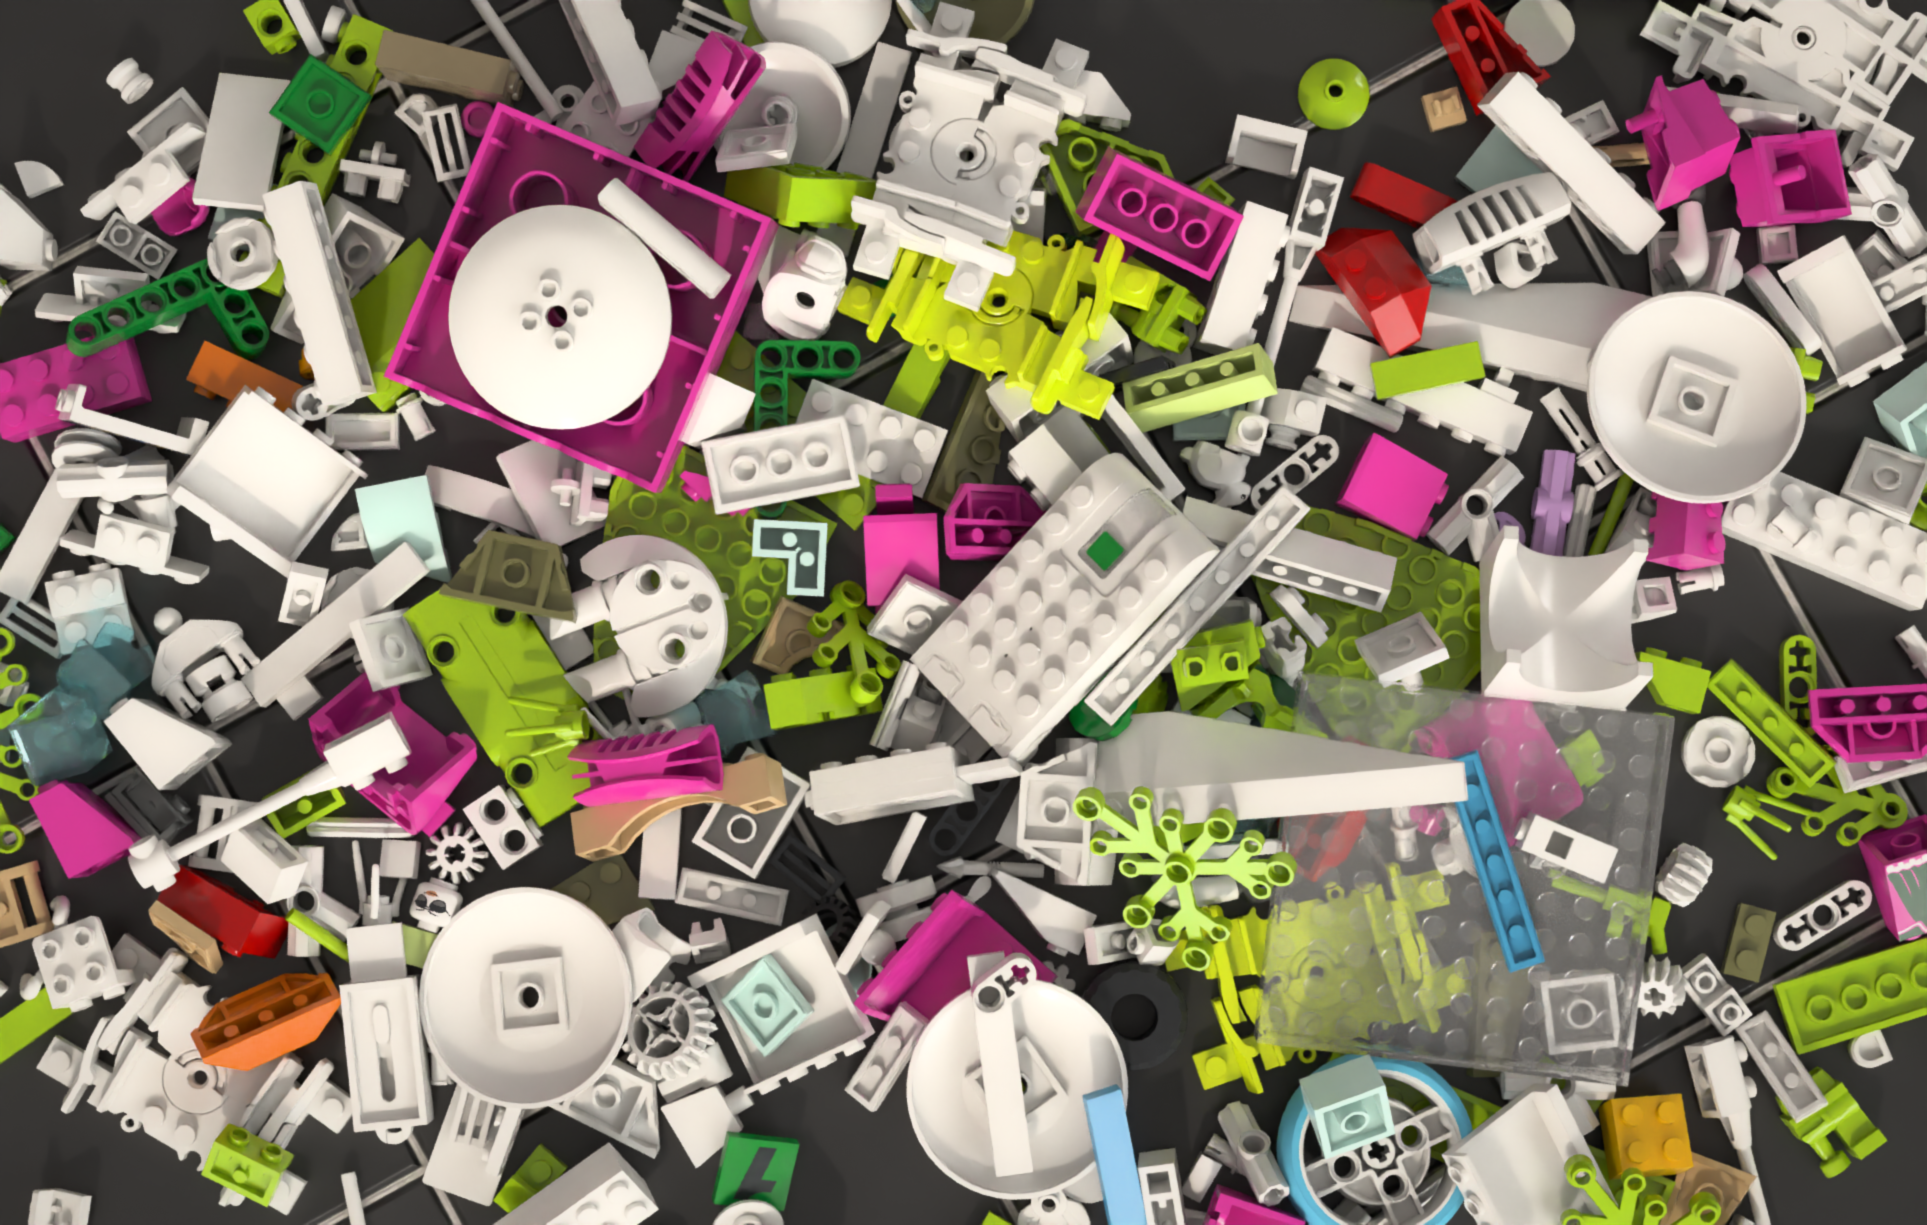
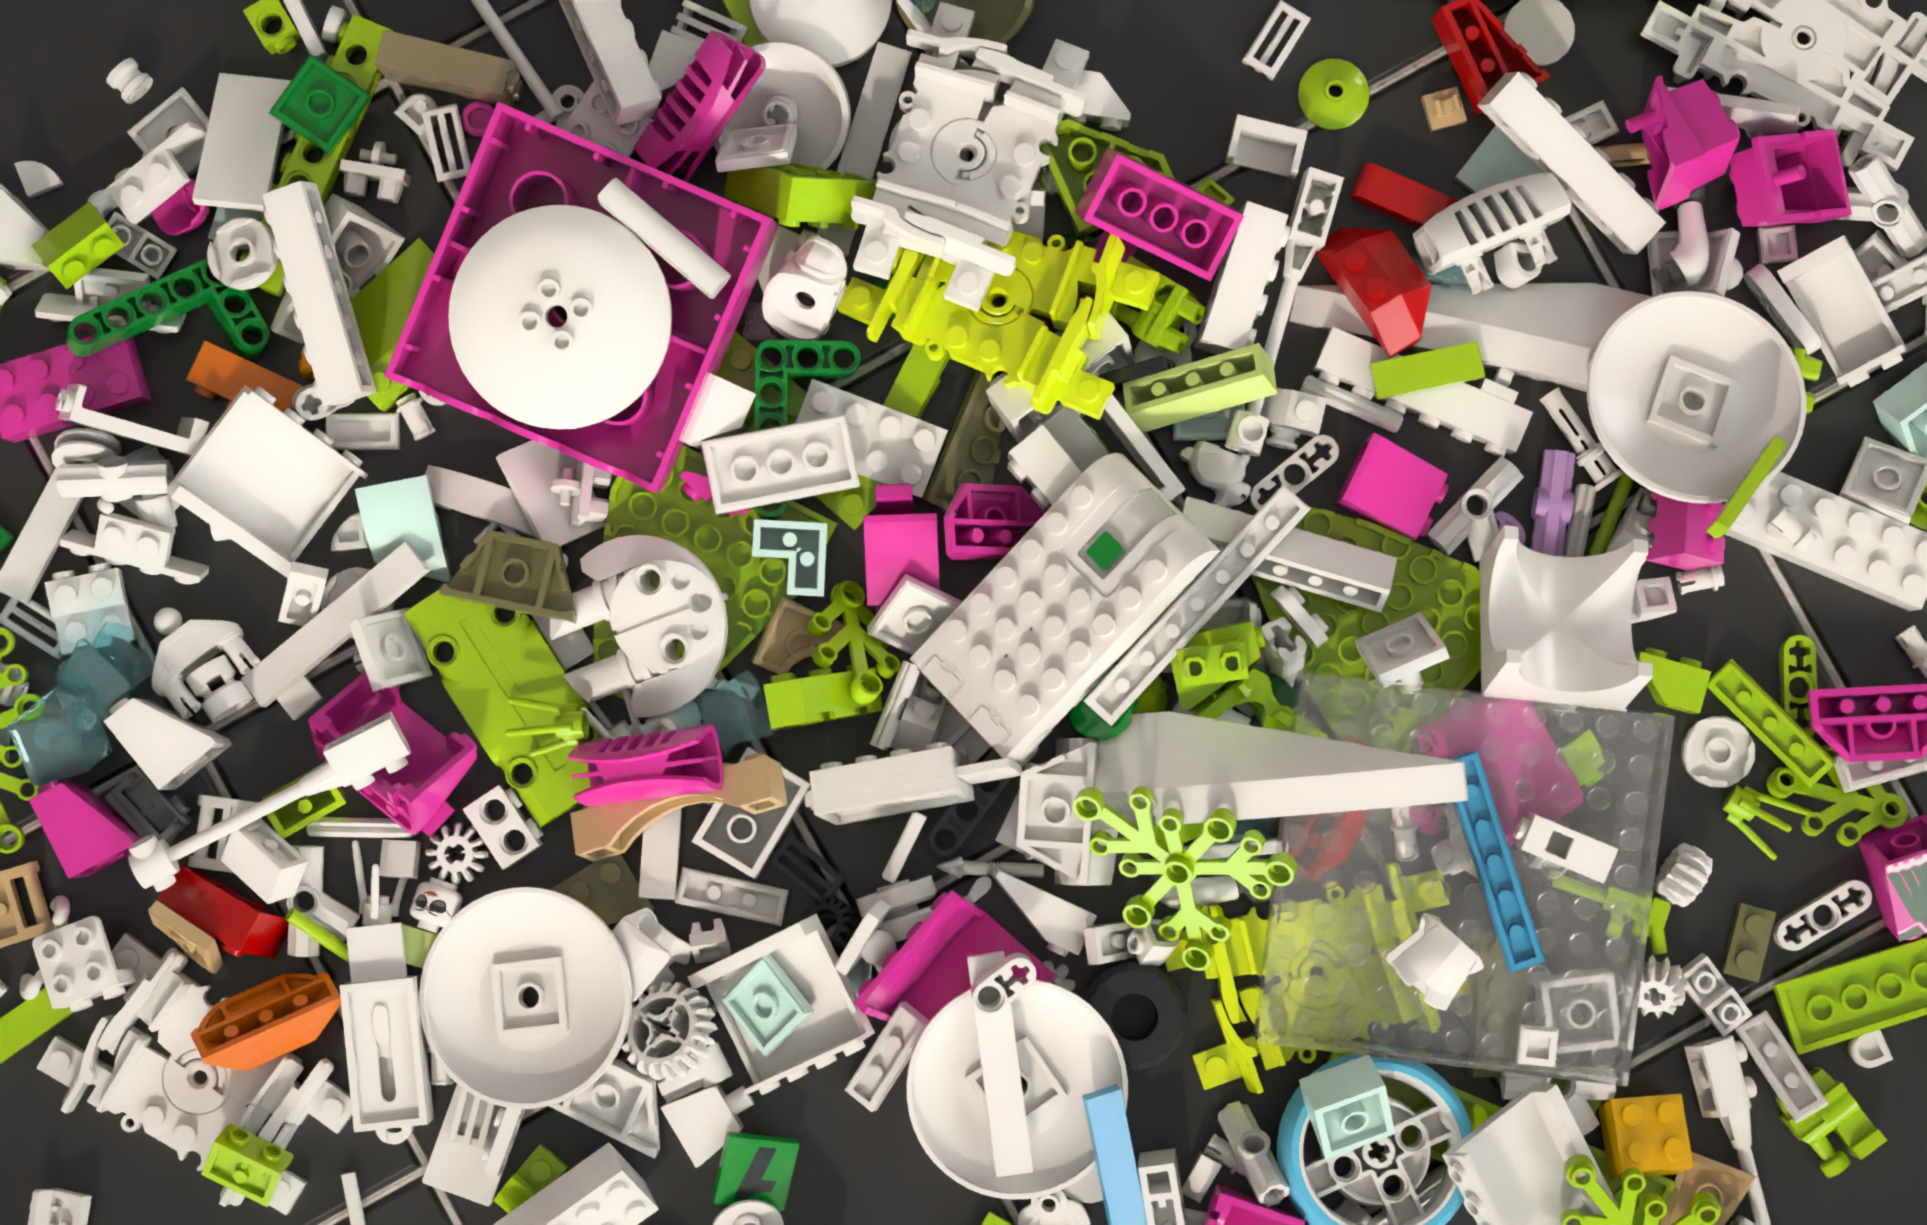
none -> lime brick [31,201,125,289]
none -> white tile [1242,0,1311,81]
none -> white piece [1386,913,1484,1011]
none -> white tile [1515,1024,1559,1067]
none -> lime tile [1706,435,1786,539]

